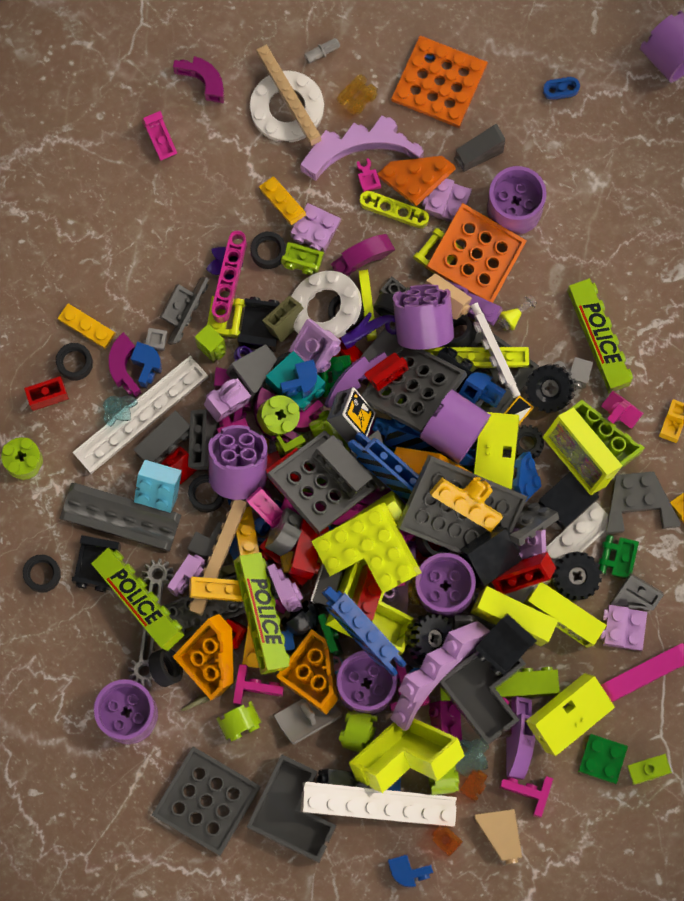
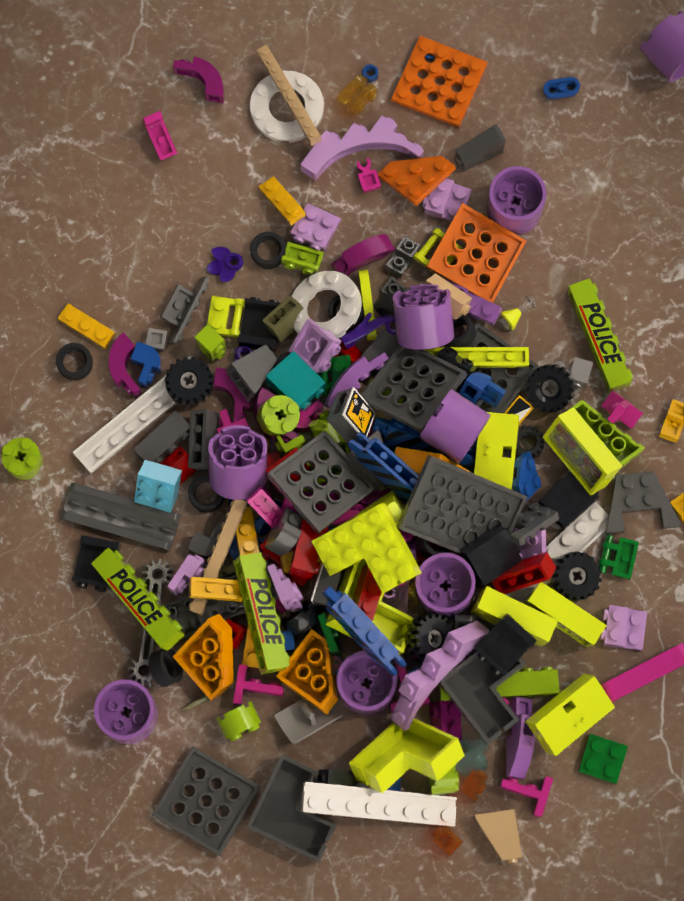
black tyre [23,554,61,593] -> none
red brick [24,376,69,411] -> none
clear light blue plate [103,395,138,427] -> none
lavender brick [204,378,251,422] -> none
dark pink beam [212,231,247,323] -> none
blue brick [280,359,317,399] -> none
light grey axle [304,38,340,64] -> none
dark grey brick [312,435,372,499] -> none
lime brick [339,710,378,753] -> none
neon yellow beam [360,191,429,228] -> none
red panel [365,352,409,392] -> none
blue brick [388,855,433,887] -> none
yellow plate [430,477,503,532] -> none
white plate [471,303,521,398] -> none
dark grey wing [610,573,664,610] -> none
lime brick [627,754,672,785] -> none
none -> black bush [165,356,214,408]
none -> blue axle [362,64,379,83]
none -> dark grey slope [384,236,421,279]

